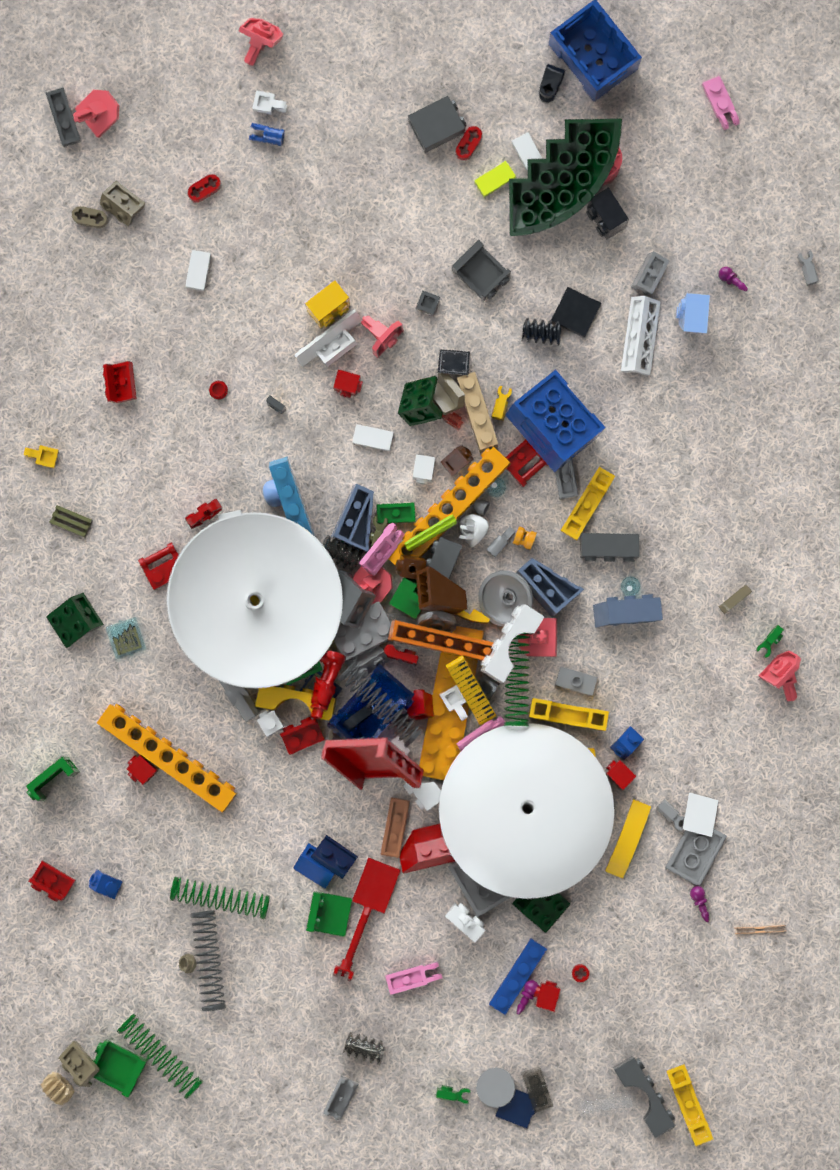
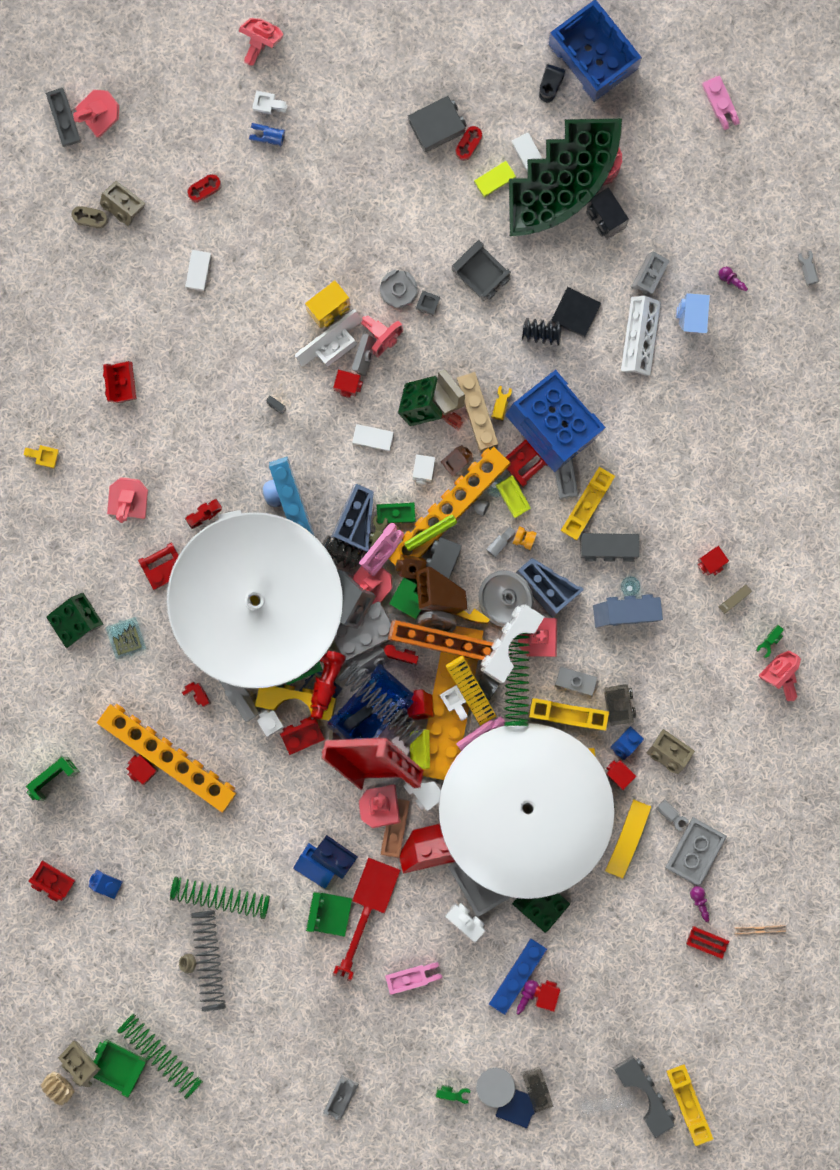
olive tile [49,505,93,538] -> none
red plate [209,380,228,400] -> none
clear smoke piece [343,1031,386,1066] -> none
black sticker [438,349,470,375] -> none
white piece [458,514,489,547] -> none
red bush [572,964,589,982] -> none
white sticker [683,793,718,837] -> none
none -> coral piece [107,477,148,523]
none -> red bracket [182,682,211,707]
none -> light grey plate [352,334,377,376]
none -> coral piece [359,784,401,828]
none -> light grey tile [380,270,417,308]
none -> neon yellow tile [410,729,430,769]
none -> neon yellow tile [495,475,531,518]
none -> clear smoke brick [603,684,636,726]
none -> dark tan bracket [647,729,695,775]
none -> red tile [686,926,729,959]
none -> red brick [697,545,729,576]

